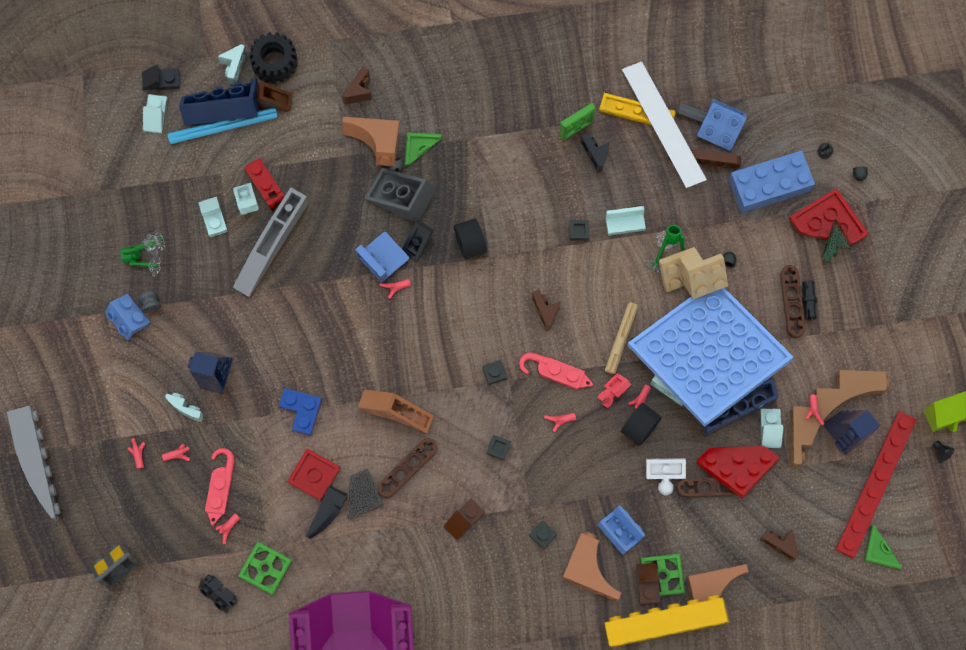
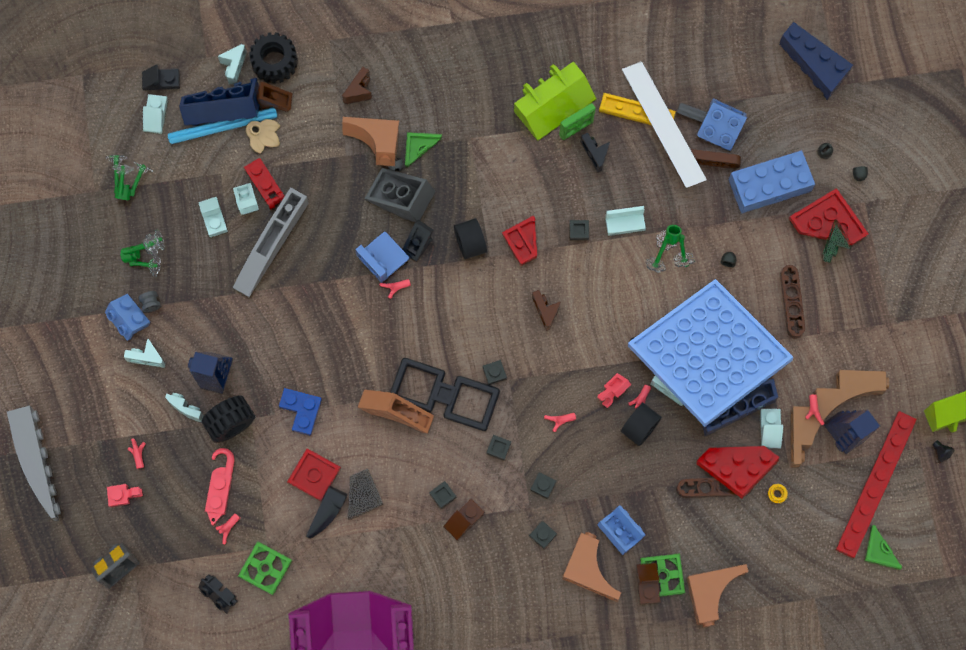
coral bar [162,444,190,461] -> none
reddish brown beam [378,438,437,498] -> none
coral plate [519,352,593,390] -> none
tan axle [605,302,638,374] -> none
yellow brick [605,595,730,647] -> none
white plate [646,458,686,496] -> none
tan bracket [659,247,728,299] -> none
reddish brown slope [760,529,798,562] -> none
black pin [802,280,818,320] -> none
none -> plant [105,155,153,200]
none -> coral plate [107,484,143,507]
none -> light aqua slope [124,339,165,368]
none -> black tyre [201,395,256,443]
none -> tan plate [246,119,280,154]
none -> black bar [390,358,500,431]
none -> pearl dark grey plate [429,481,457,509]
none -> red wing [502,215,537,266]
none -> lime piece [514,61,596,140]
none -> pearl dark grey plate [530,472,556,499]
none -> yellow plate [768,484,788,504]
none -> dark blue wedge [779,22,853,100]

